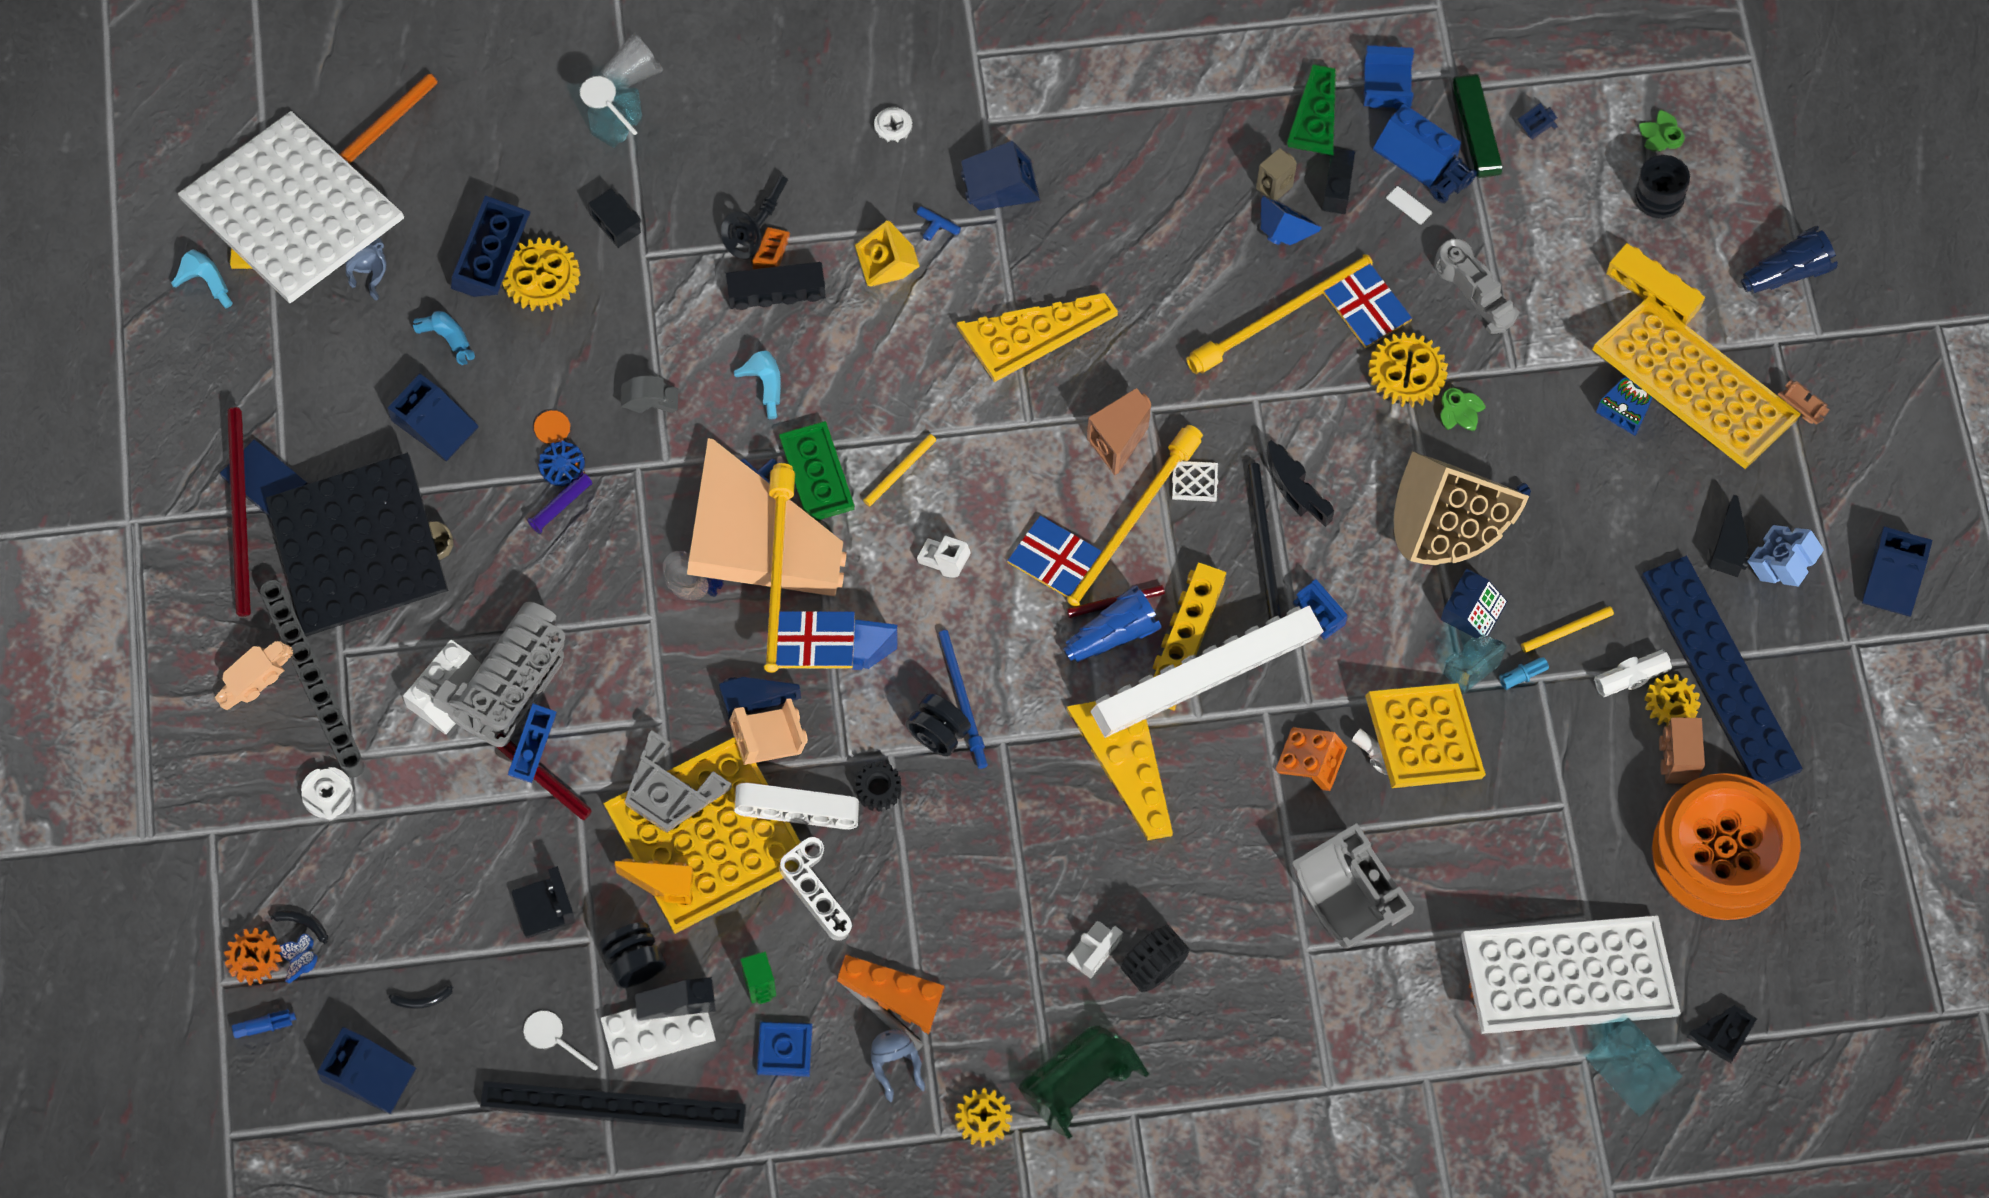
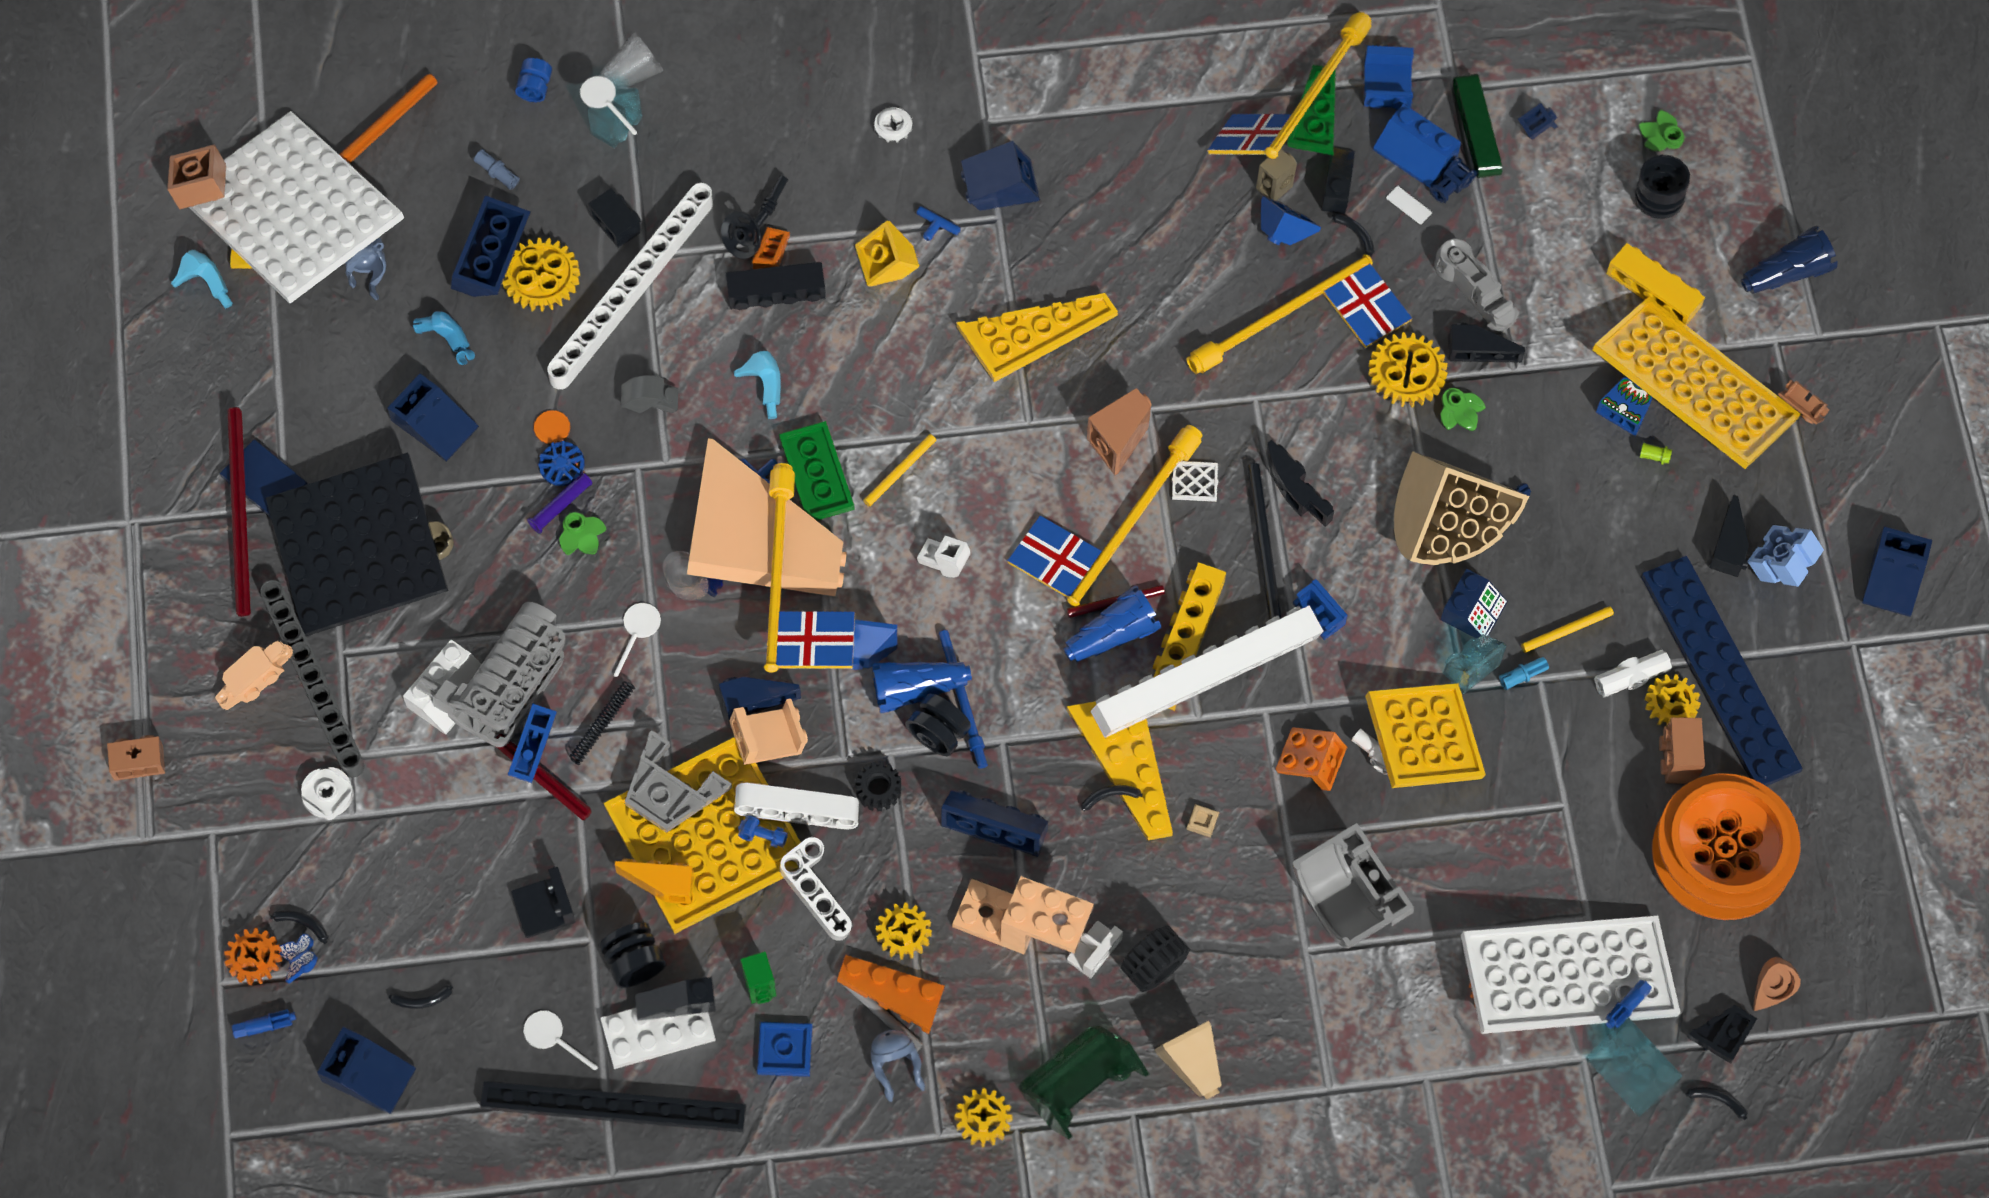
none -> nougat brick [107,735,165,781]
none -> nougat brick [168,145,226,209]
none -> sand blue pin [474,149,519,190]
none -> blue wheel [515,58,552,102]
none -> white beam [547,183,713,389]
none -> bright green plate [559,512,607,555]
none -> black piece [569,681,635,765]
none -> white piece [614,603,661,677]
none -> blue bar [738,815,788,848]
none -> blue cone [872,662,972,714]
none -> yellow gear [876,903,932,960]
none -> dark blue slope [941,790,1048,857]
none -> light nougat bracket [952,876,1094,954]
none -> black piece [1081,785,1143,811]
none -> tan slope [1154,1021,1221,1100]
none -> tan tile [1187,804,1219,838]
none -> flag [1208,12,1371,159]
none -> black piece [1331,214,1375,257]
none -> black slope [1449,323,1525,363]
none -> blue piece [1605,980,1652,1029]
none -> lime pin [1640,442,1672,465]
none -> black piece [1685,1087,1748,1120]
none -> nougat piece [1753,957,1801,1011]

